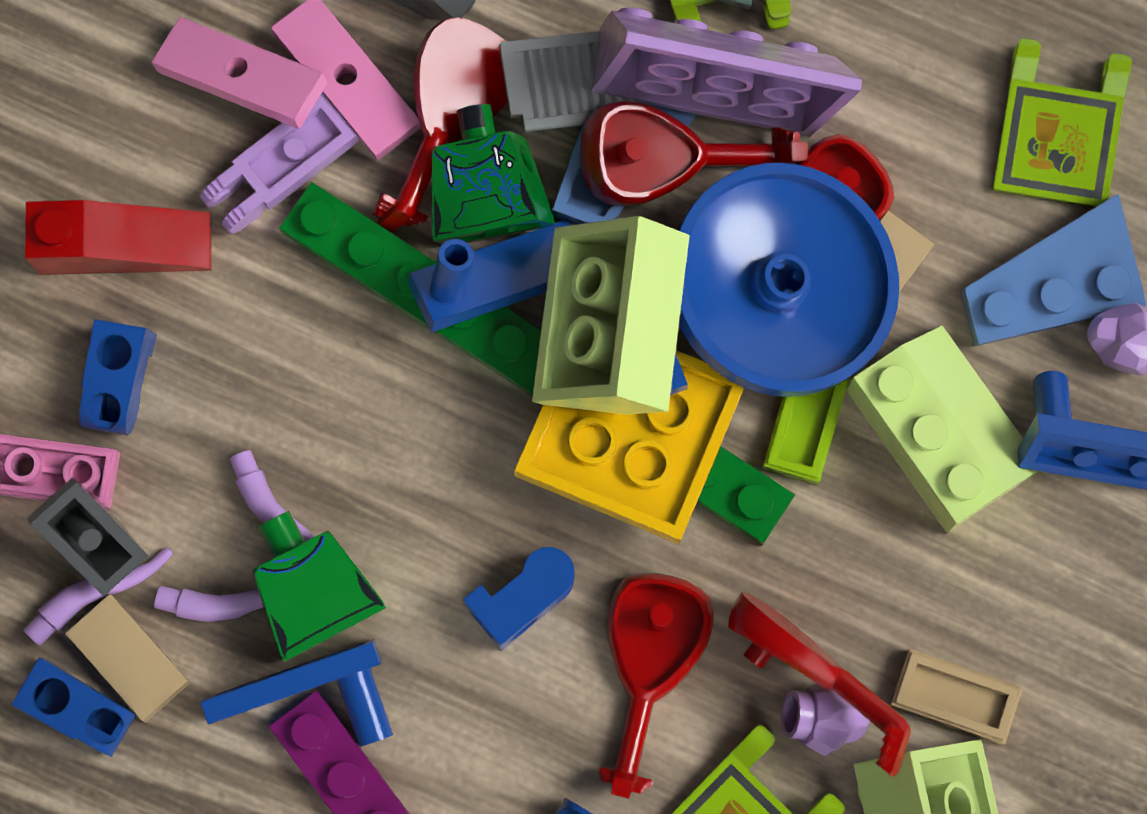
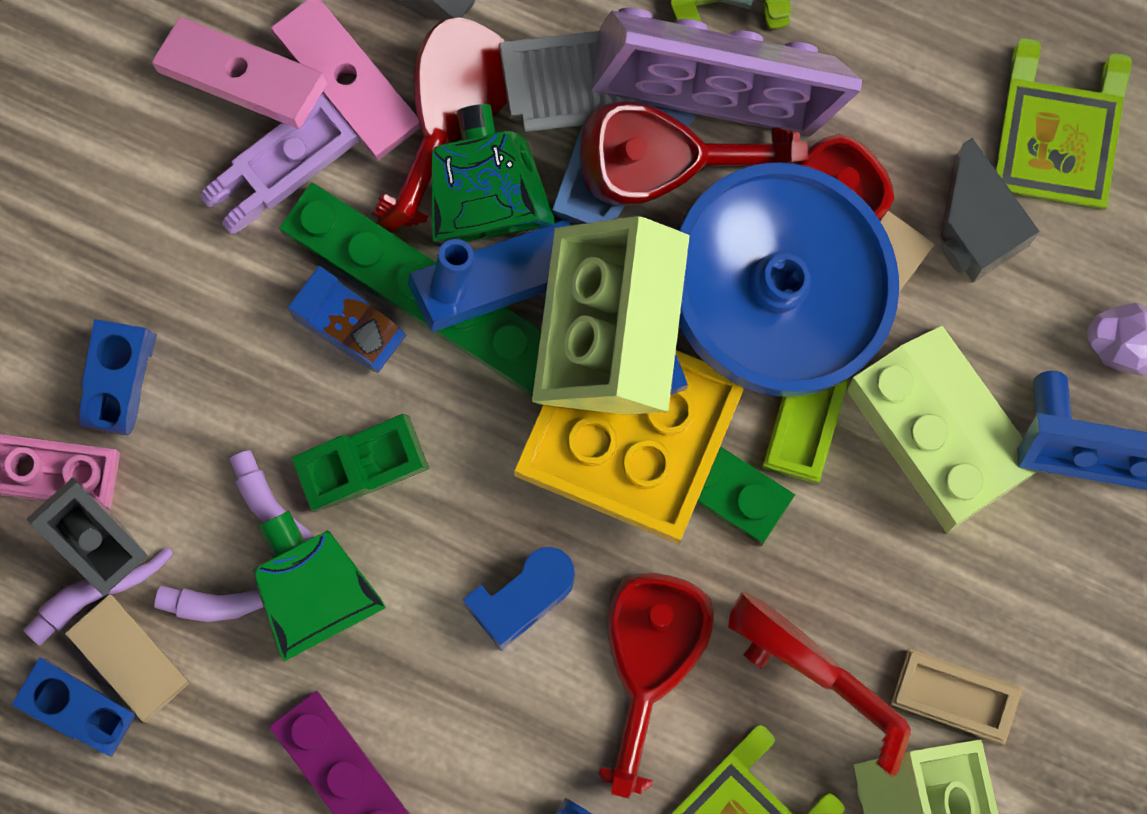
red slope [25,200,212,275] -> none
blue piece [200,639,393,747] -> none
lavender rock [781,684,870,756] -> none
medium blue wing [961,193,1147,347] -> none
none -> leg [288,266,406,373]
none -> green slope [291,414,430,512]
none -> dark grey slope [941,138,1040,283]

